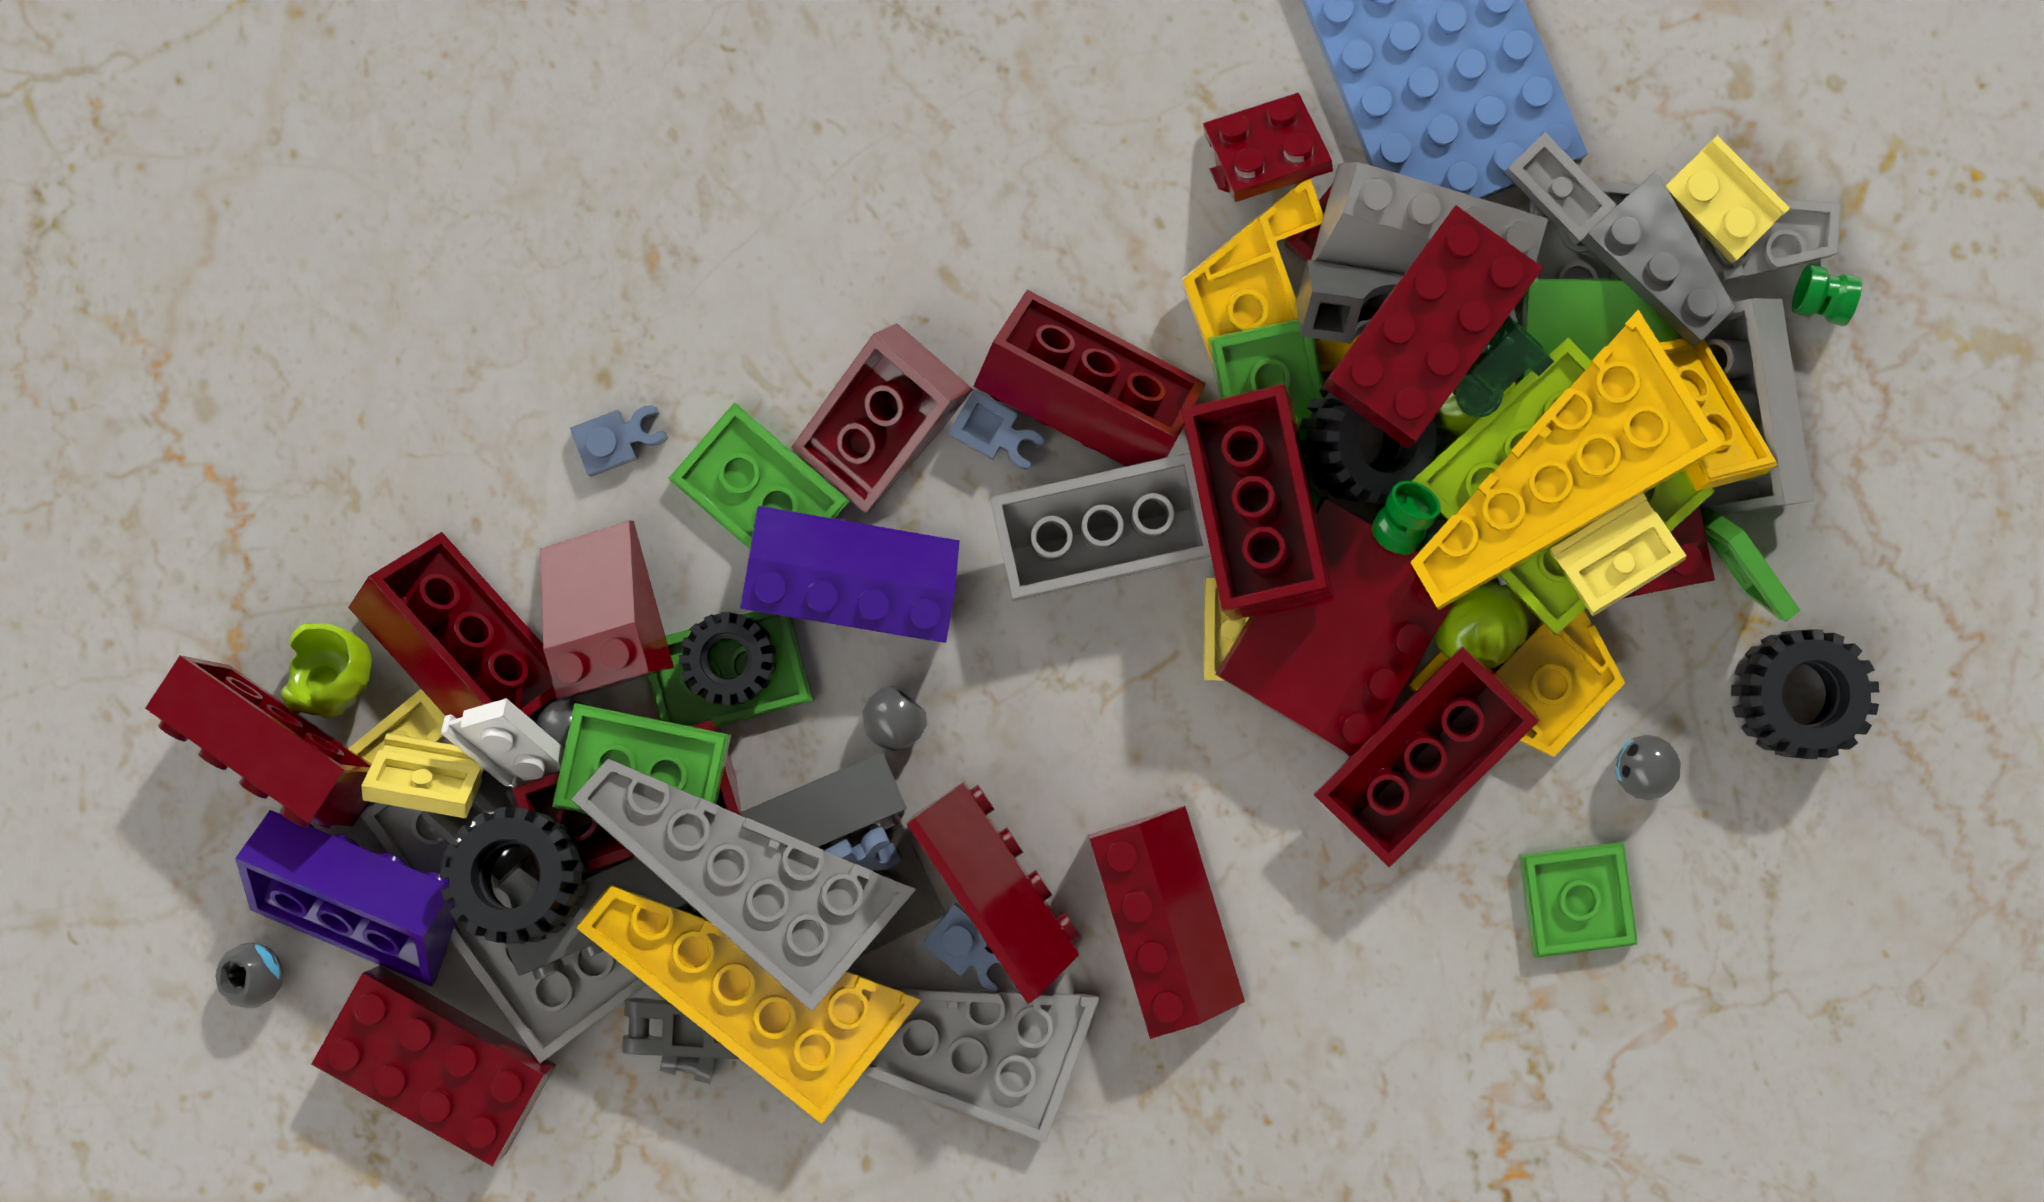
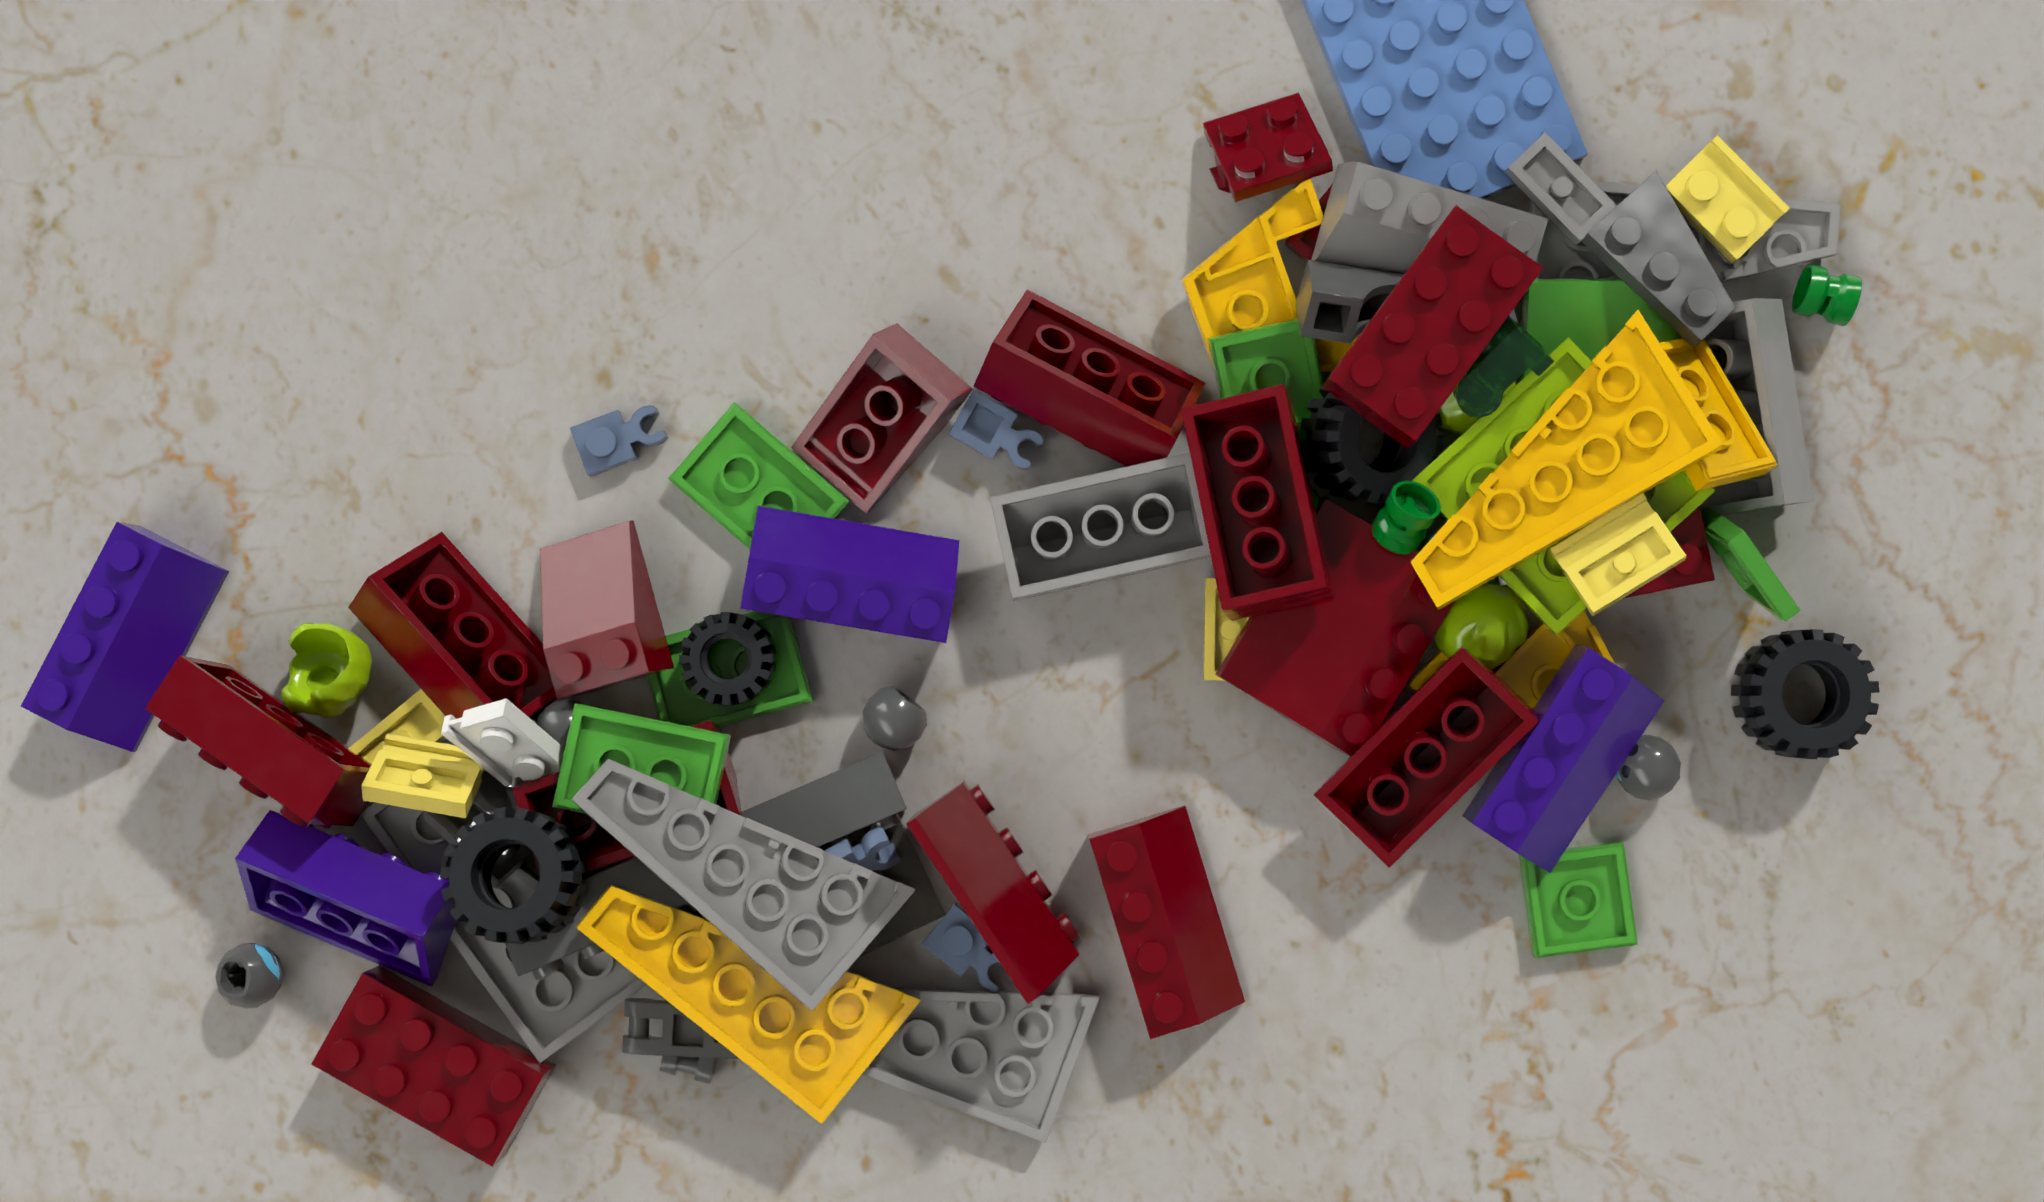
none -> dark purple slope [21,522,229,752]
none -> dark purple slope [1462,644,1664,873]

